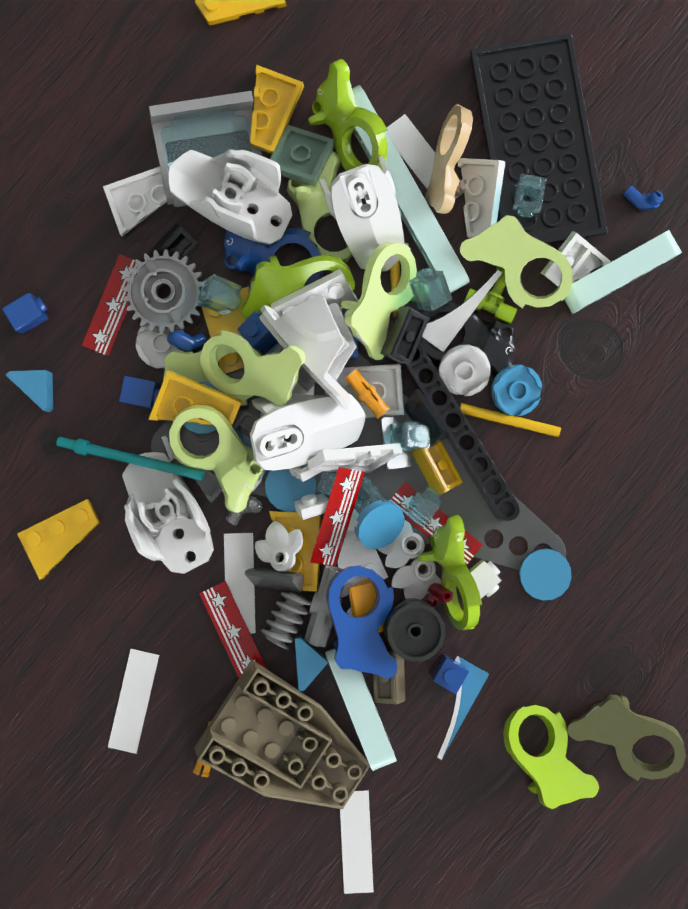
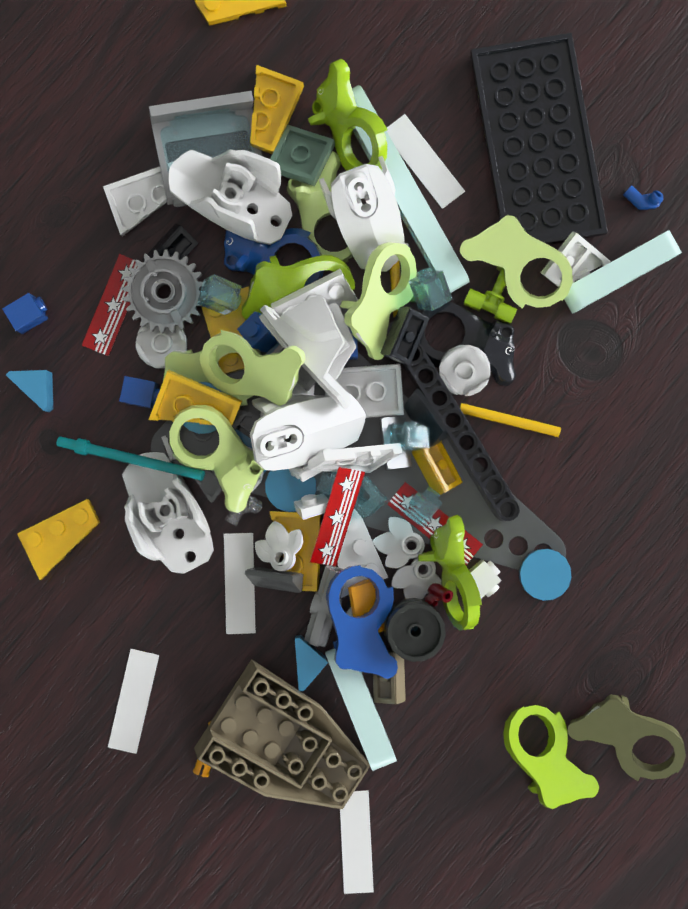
blue arm [167,330,207,352] -> none
red sticker [199,581,267,678] -> none
light grey piece [261,591,312,650] -> none
light orange pin [344,369,390,419] -> none
dark azure tile [354,500,405,549] -> none
white sticker [422,270,502,352] -> none
tan animal [425,104,473,214] -> none
blue brick [431,654,469,694] -> none
dark azure sticker [437,656,489,760] -> none
white wing [457,158,505,238] -> none
dark azure tile [491,364,542,416] -> none
clear light blue brick [513,174,547,217] -> none

